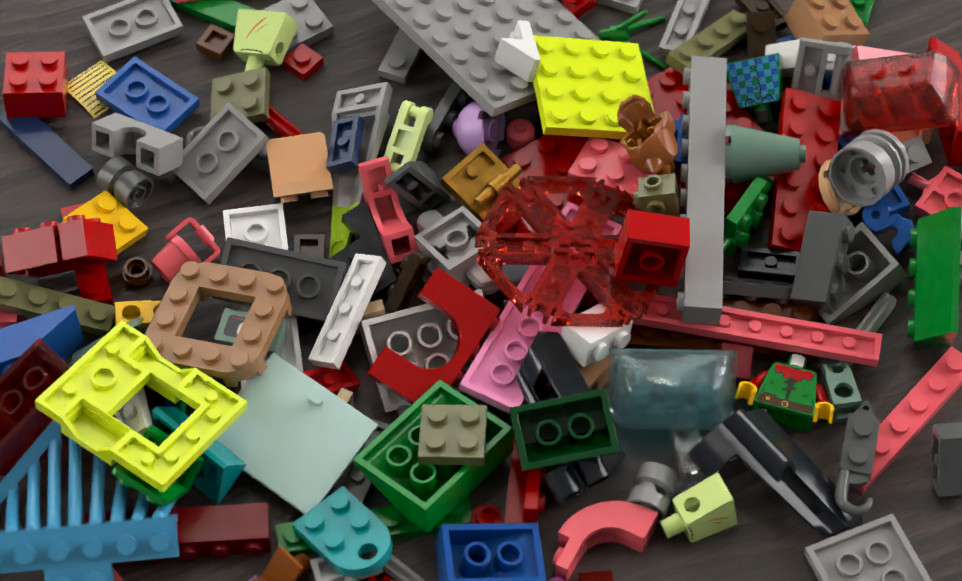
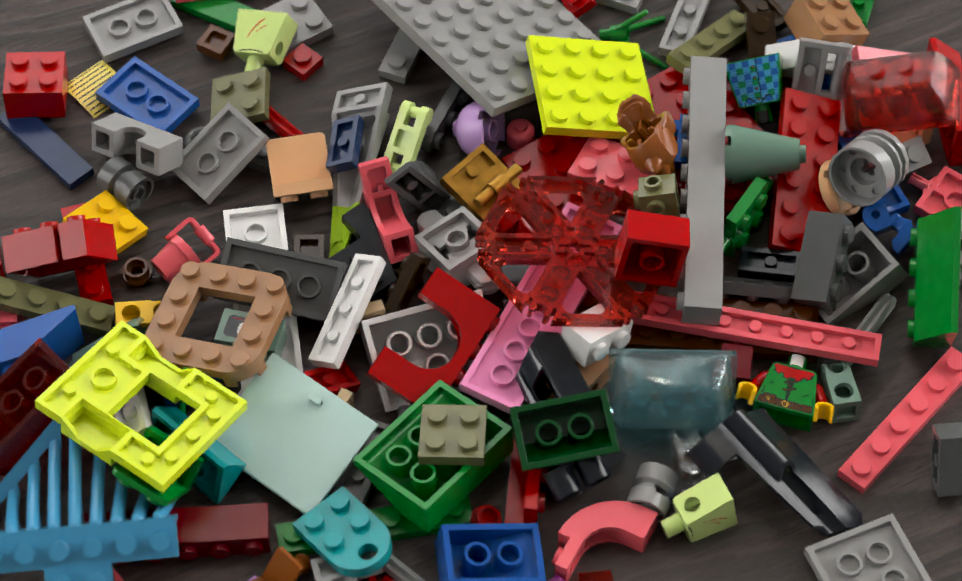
white slope [494,20,540,82] -> none
dark grey plate [835,400,881,515] -> none

